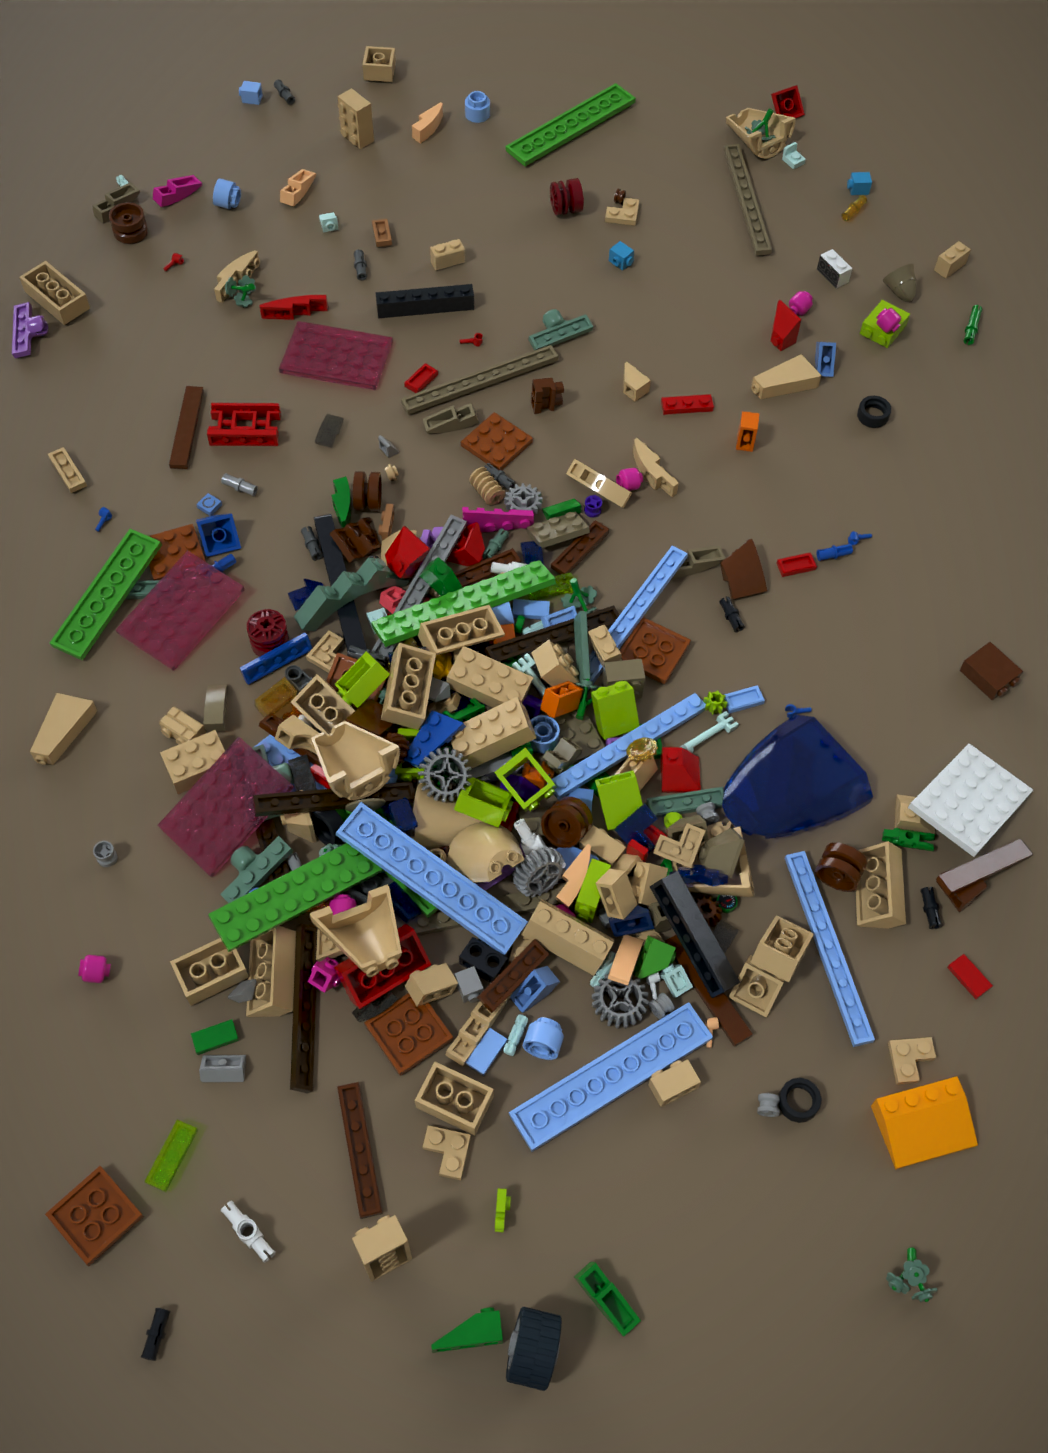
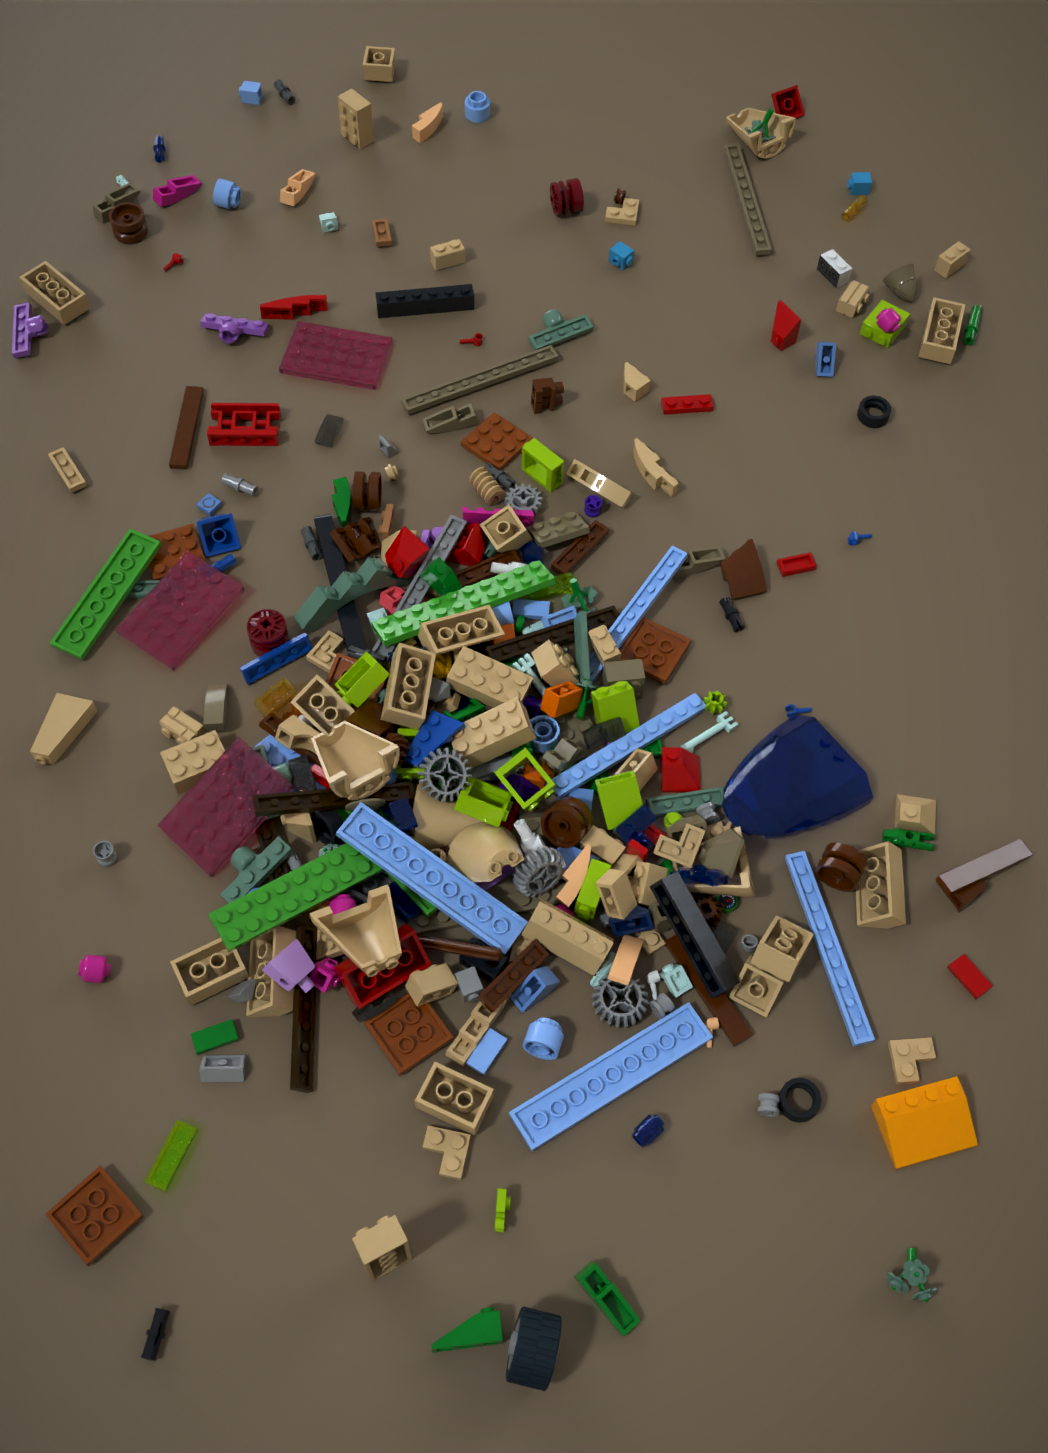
blue hand [95,507,112,532] -> none
tan slope [214,250,260,303] -> none
white pin [221,1201,276,1263] -> none
sand green plant [225,275,256,308] -> none
dark grey piece [285,665,312,695] -> none
clear blue slope [288,579,323,611] -> none
reddish brown tile [337,1082,383,1219] -> none
dark grey pin [354,249,367,281] -> none
red tile [404,363,438,393] -> none
light aqua axle [504,1014,528,1056] -> none
bright green plate [506,83,636,166] -> none
green slope [542,499,582,520] -> none
dark pink head [616,468,643,491] -> none
clear yellow gear [626,737,658,763] -> none
bright green slope [633,935,676,979] -> none
tan brick [648,1059,701,1107] -> none
light blue tile [724,685,765,714] -> none
orange brick [736,411,759,452] -> none
tan slope [751,354,822,399] -> none
light aqua bracket [782,142,806,170] -> none
dark pink head [789,291,813,316] -> none
blue axle [816,544,853,561] -> none
white plate [908,744,1033,857] -> none
black pin [920,887,943,929] -> none
reddish brown brick [959,642,1023,700] -> none
none -> clear blue axle [153,135,165,163]
none -> medium lavender plate [200,313,269,344]
none -> lavender torso [262,939,315,993]
none -> reddish brown axle [417,935,502,961]
none -> tan slope [479,505,532,552]
none -> lime window [521,438,564,493]
none -> clear smoke slope [582,717,626,750]
none -> clear blue brick [632,1114,664,1148]
none -> light grey hinge [741,934,758,953]
none -> tan brick [836,280,870,318]
none -> tan brick [918,297,966,364]

